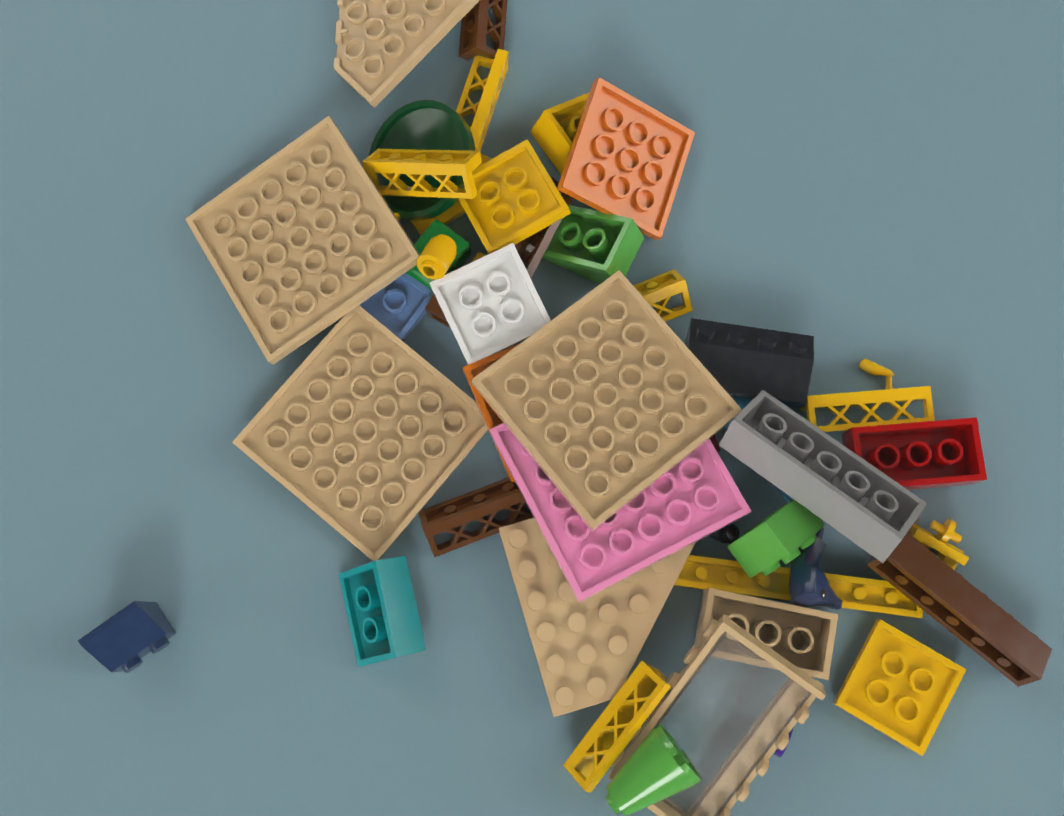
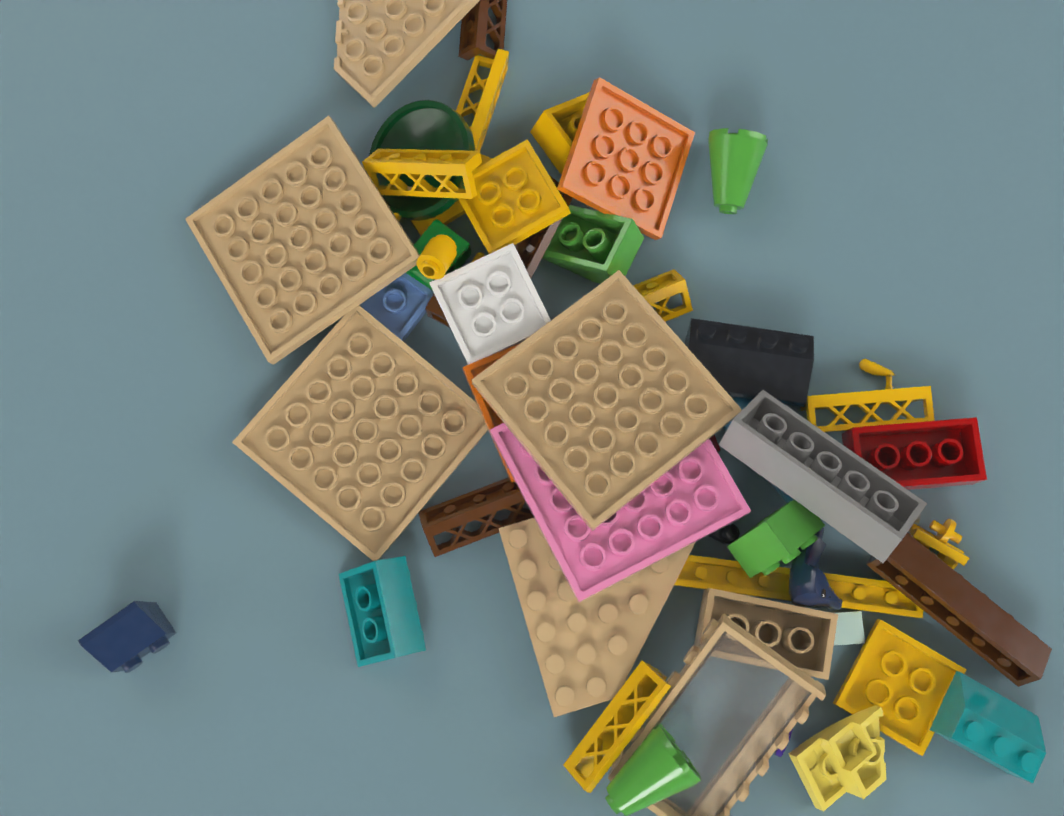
none -> bright green cone [708,128,768,214]
none -> light yellow slope [788,705,887,812]
none -> light aqua tile [834,611,865,646]
none -> teal slope [930,671,1046,783]

